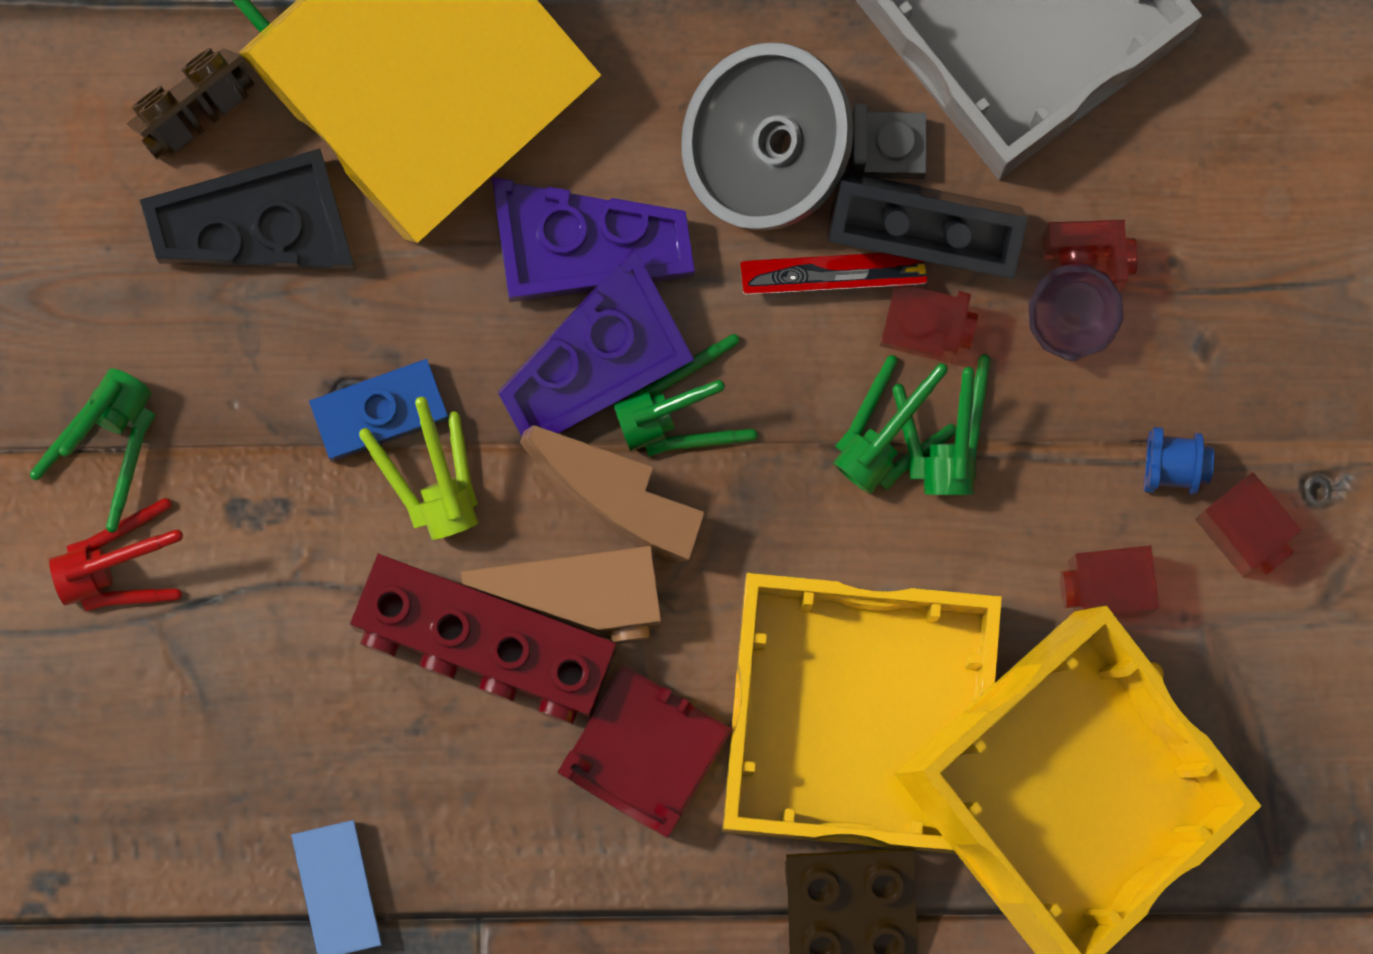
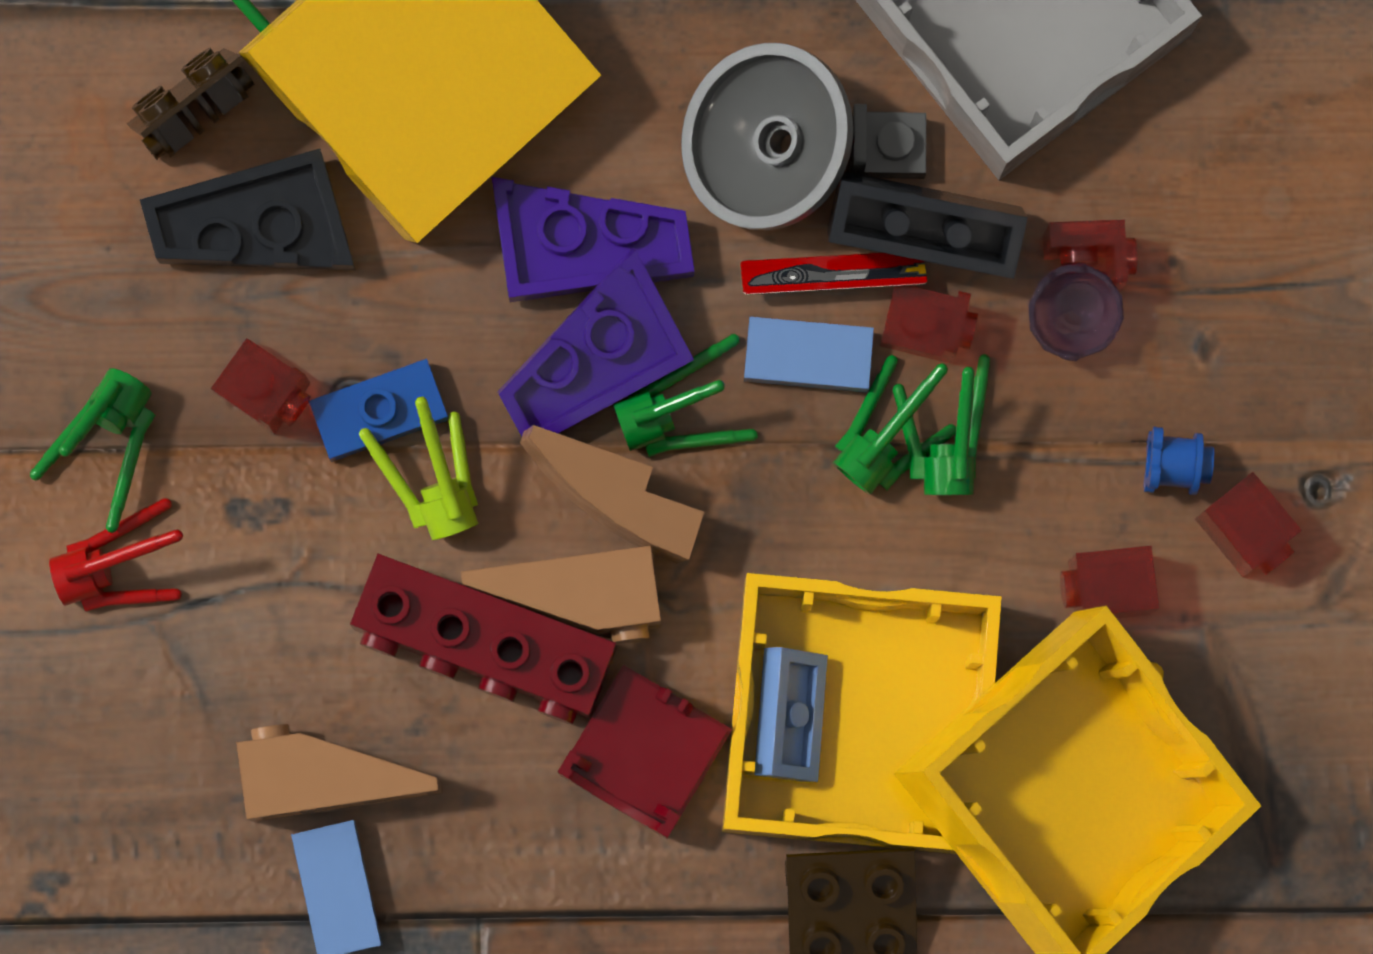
none -> clear red bracket [211,338,311,435]
none -> medium nougat slope [236,724,442,822]
none -> medium blue tile [744,317,874,393]
none -> medium blue plate [754,647,828,782]

